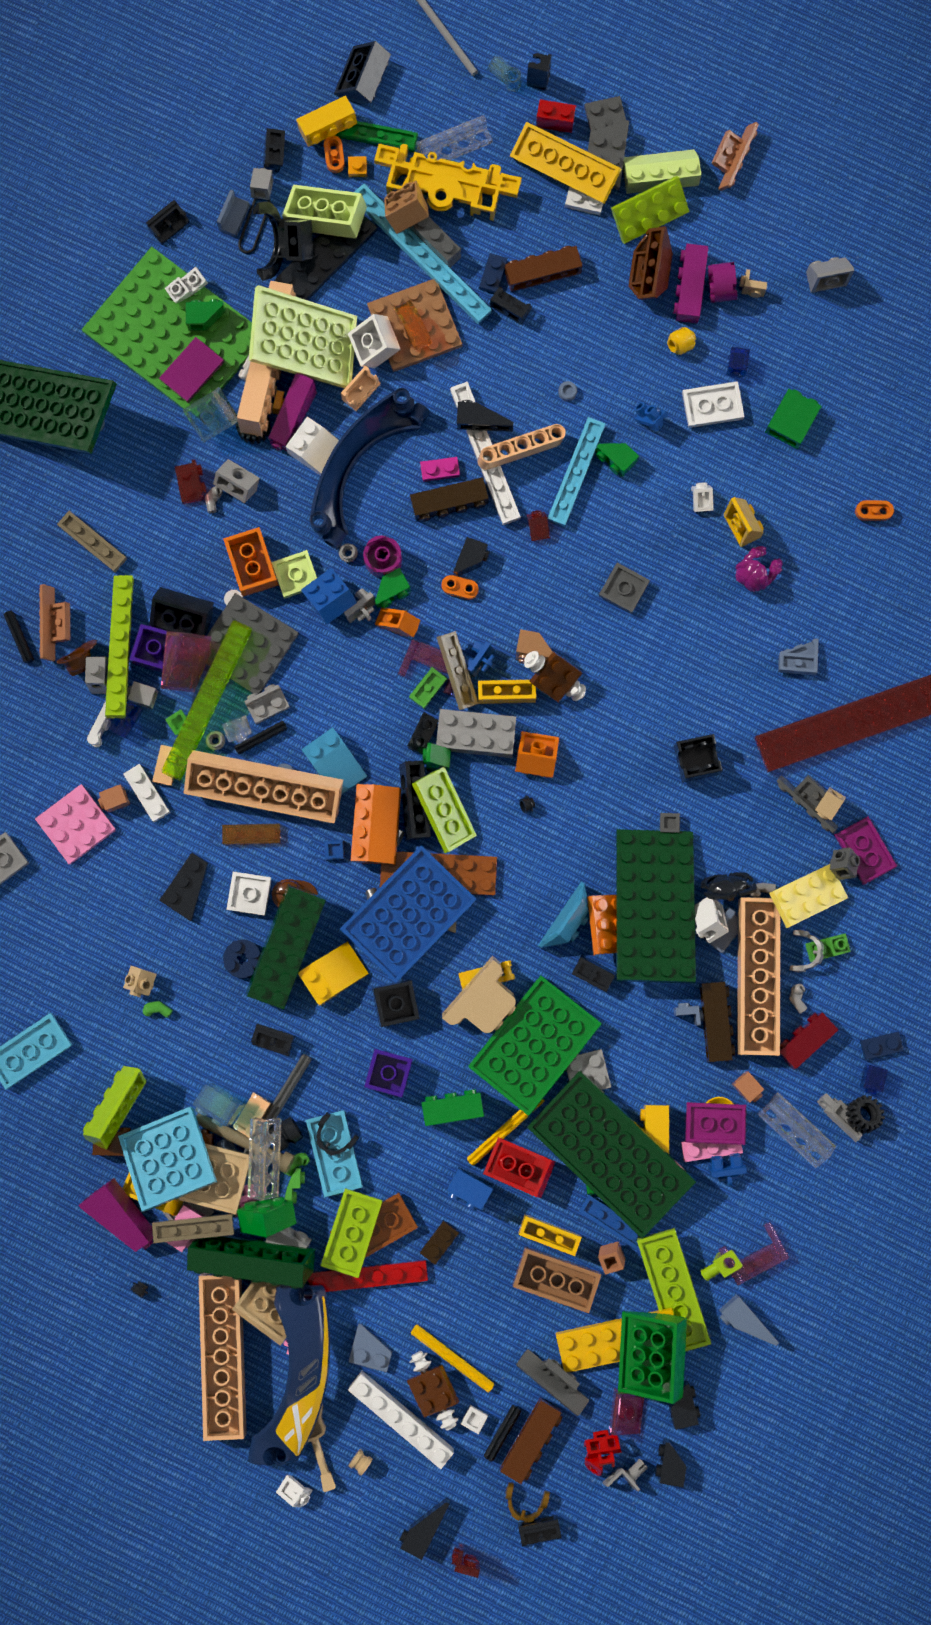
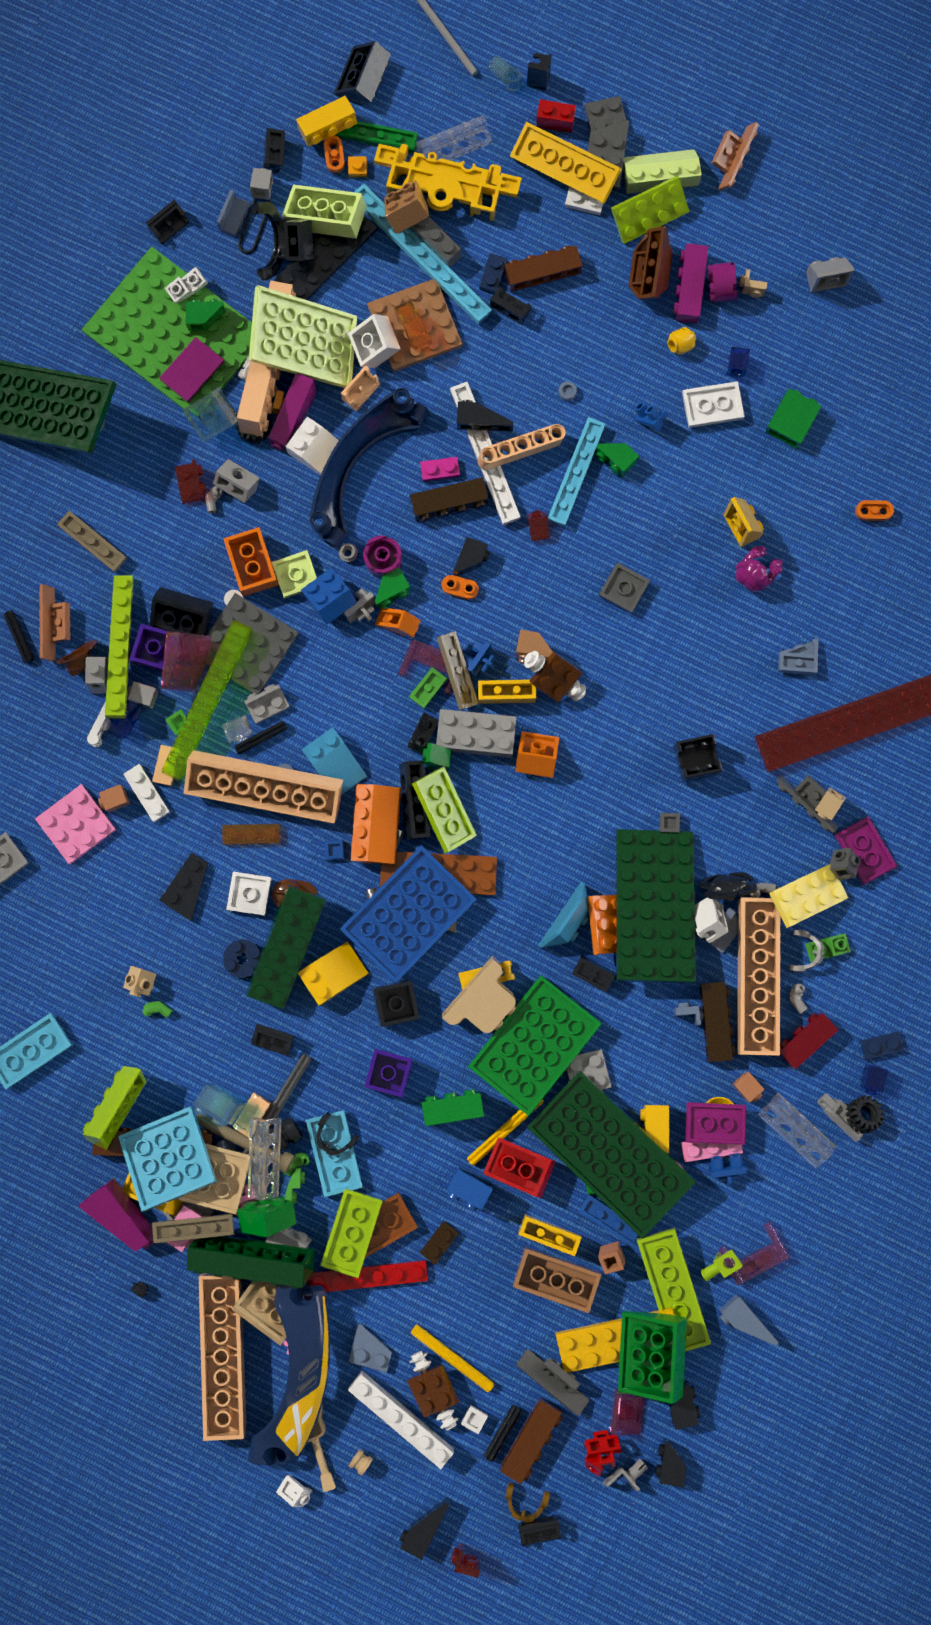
light grey plate [206,731,225,750] -> none
black plate [519,795,535,814] -> none
white bracket [691,482,713,512] -> none

